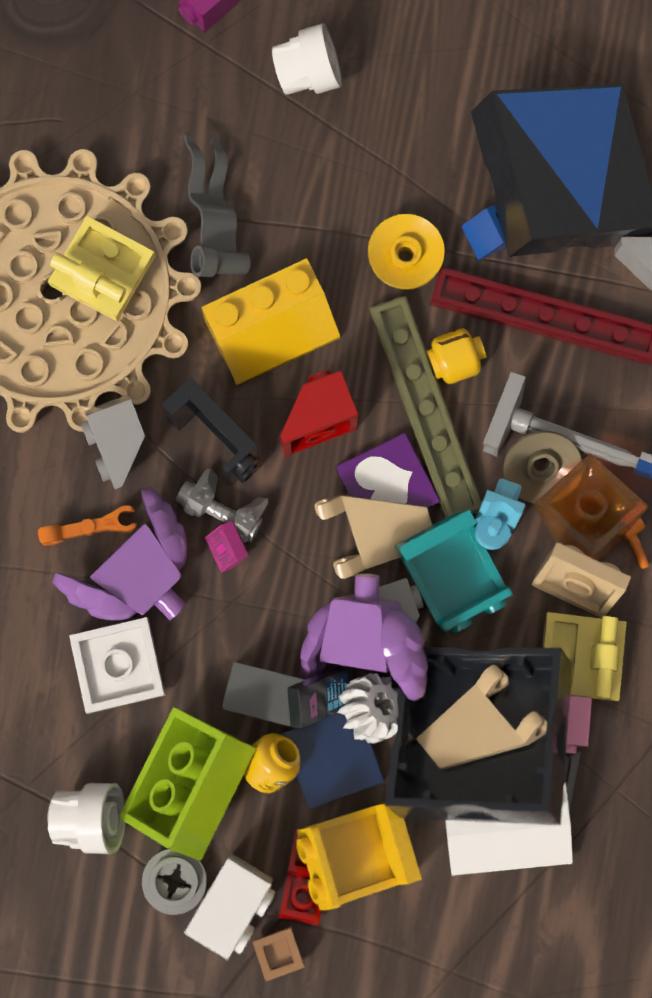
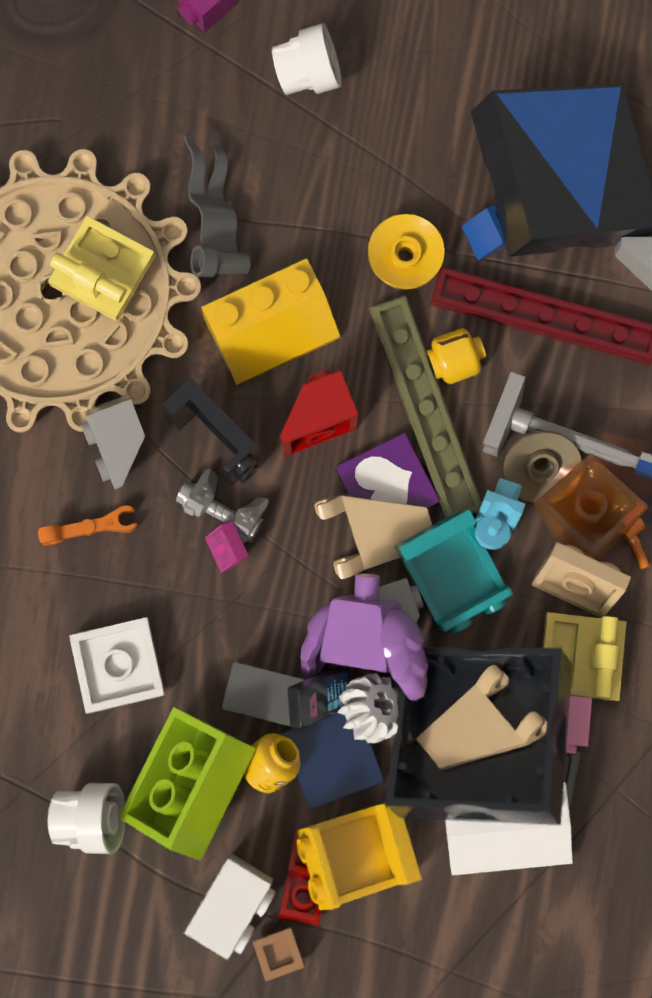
medium lavender torso [52,487,188,621] -> none
light grey gear [142,849,207,915] -> none

